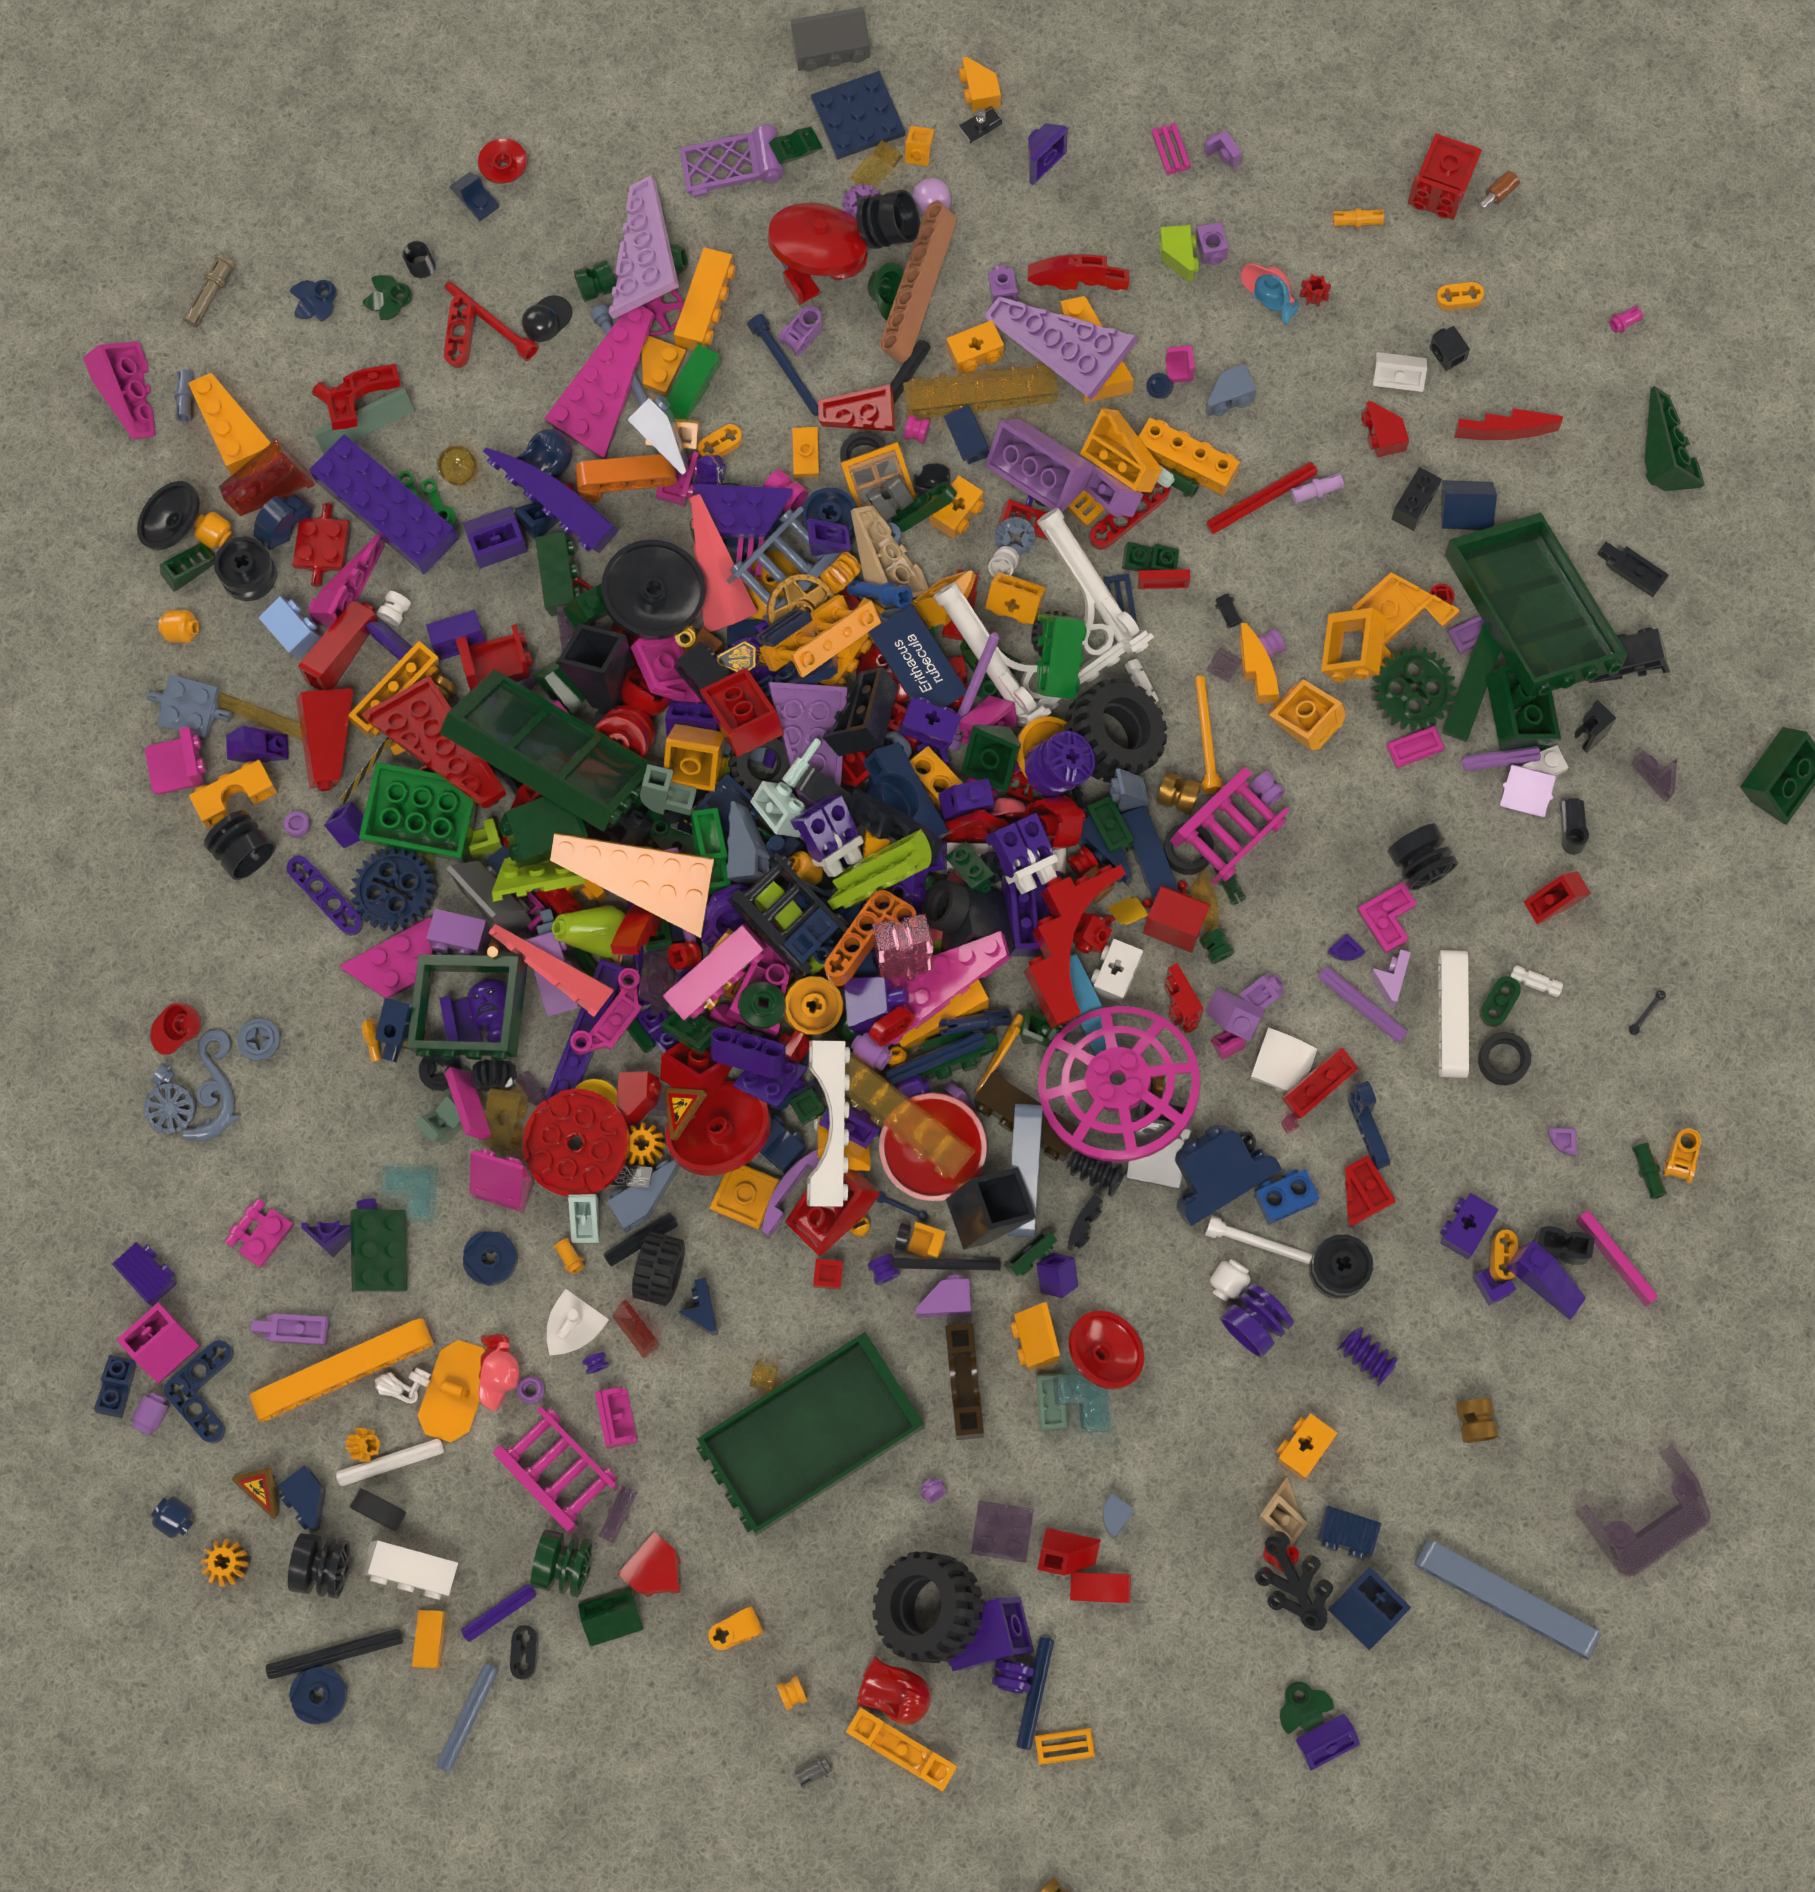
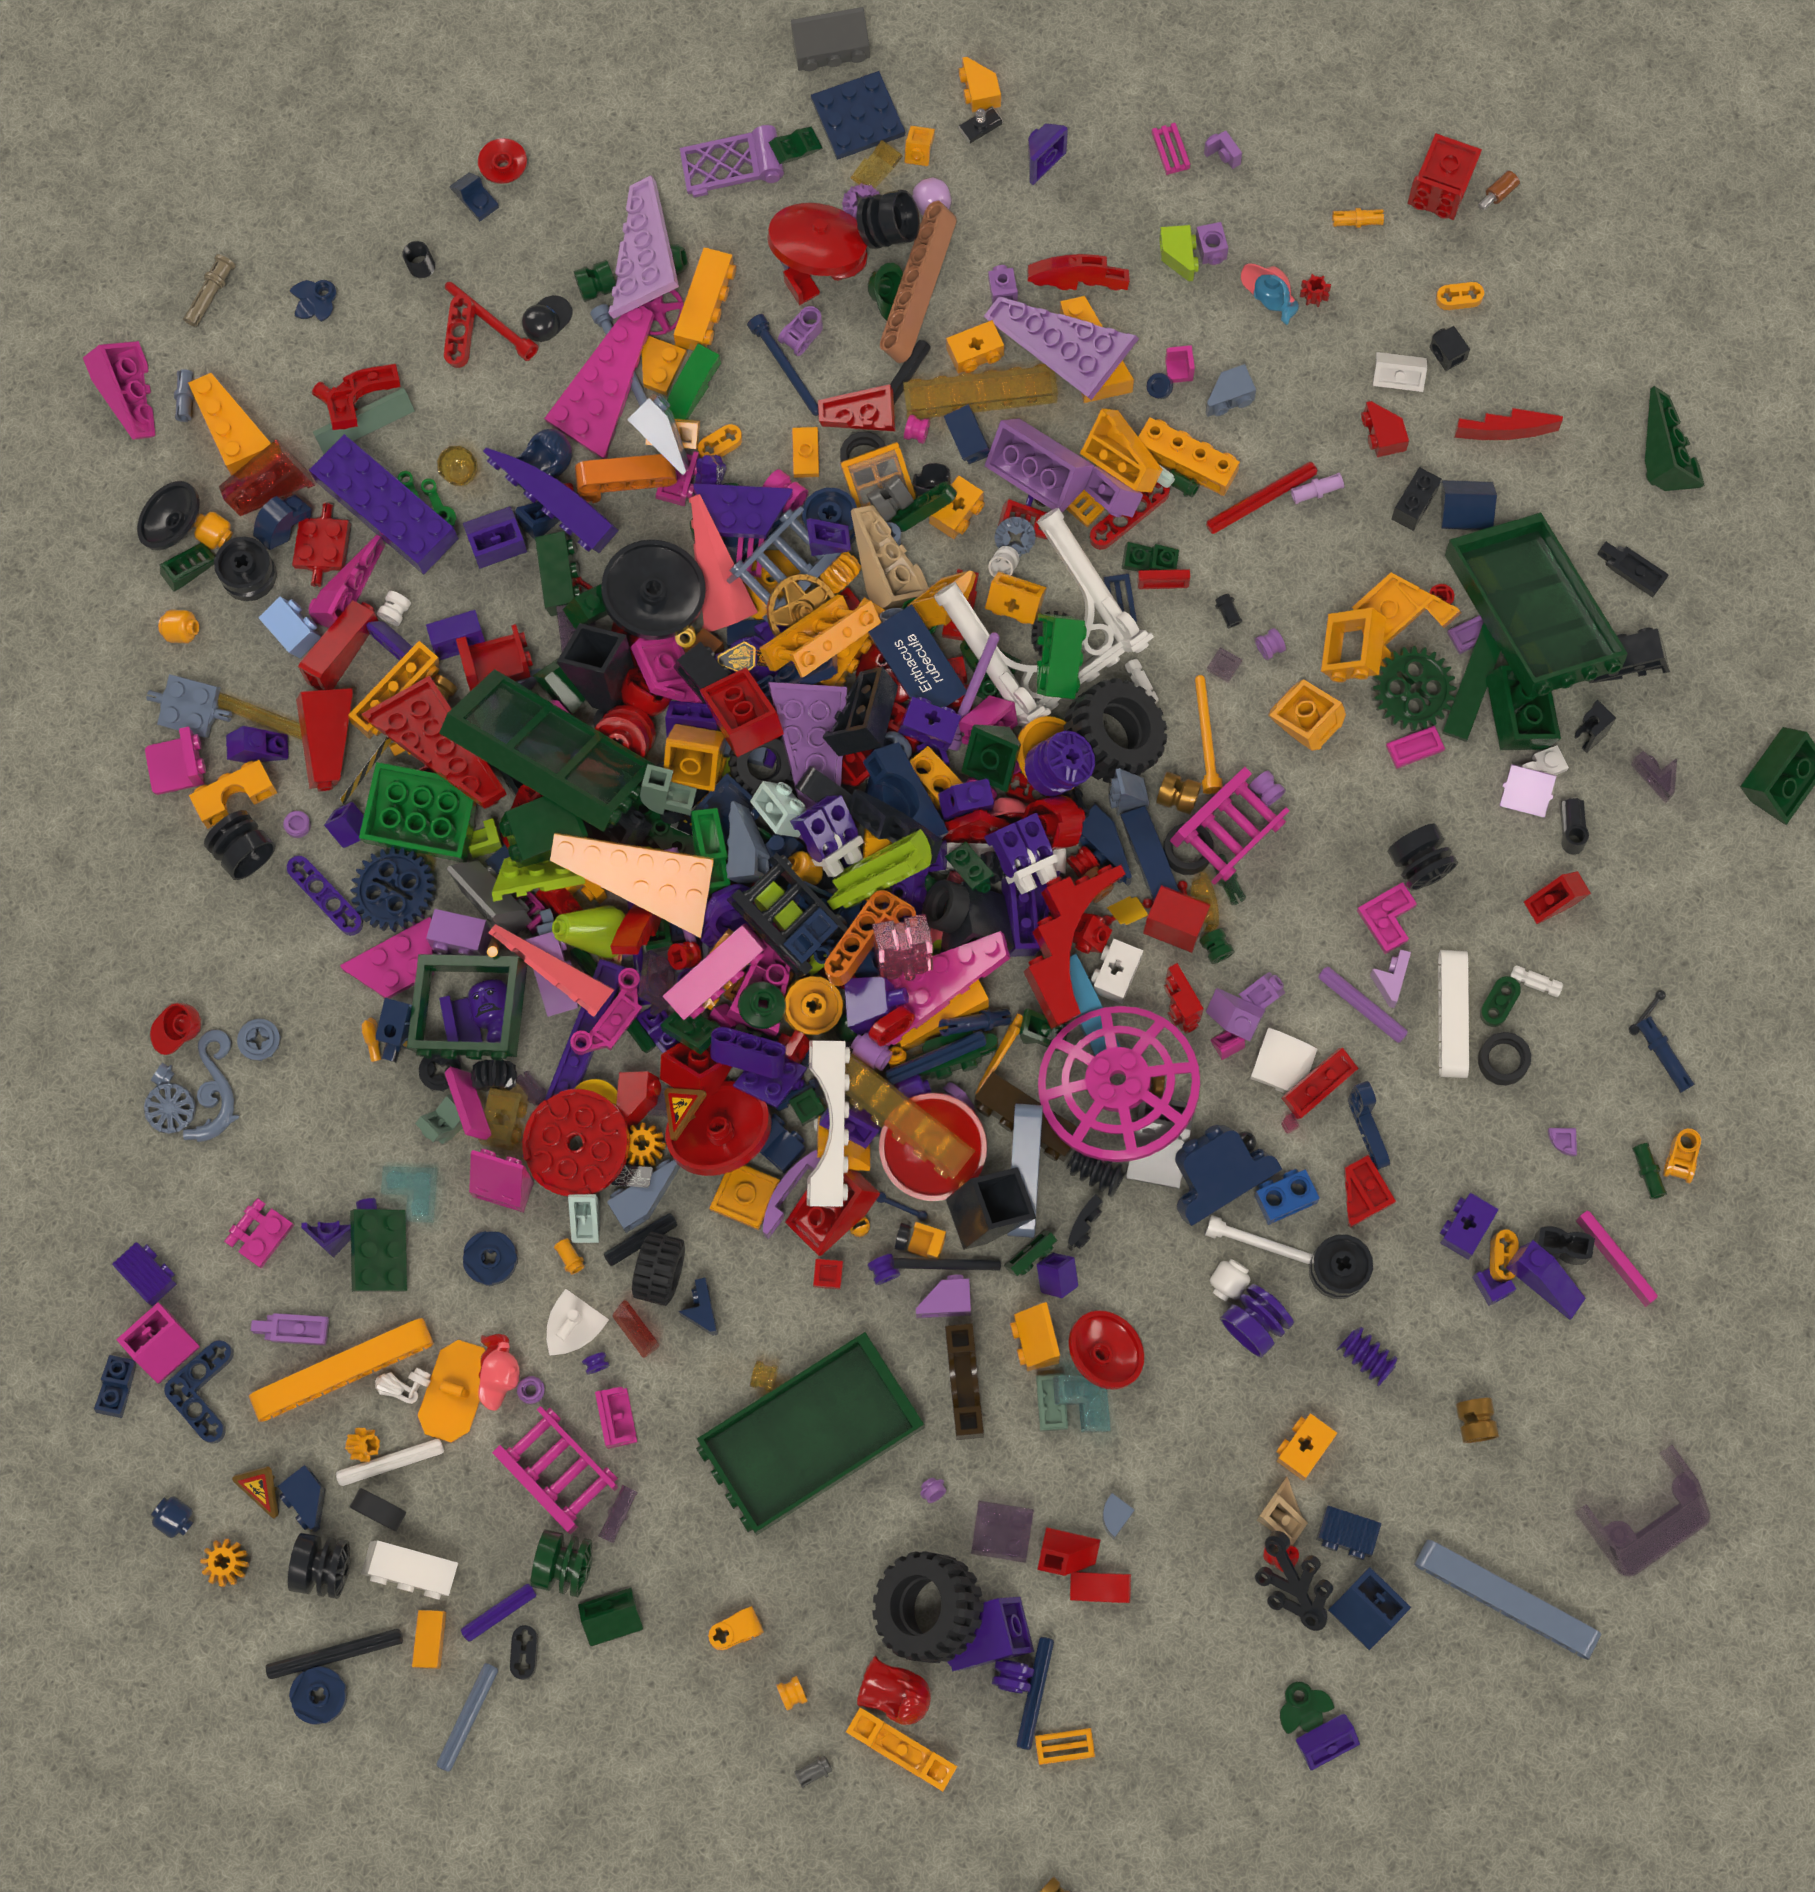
medium lavender brick [131,1392,169,1435] -> none
dark green plate [363,275,412,320] -> none
red slope [618,1532,681,1597] -> none
dark blue tile [756,609,813,647] -> none
light aqua axle [782,738,821,788] -> none
blue pin [847,579,913,609] -> none
dark green panel [1087,796,1134,854] -> none
light orange slope [1239,623,1279,704] -> none
dark purple tile [1327,934,1365,961] -> none
medium lavender axle [1462,746,1541,771] -> none
dark pink pin [1609,305,1643,333] -> none
none -> dark blue pin [1636,1016,1695,1093]

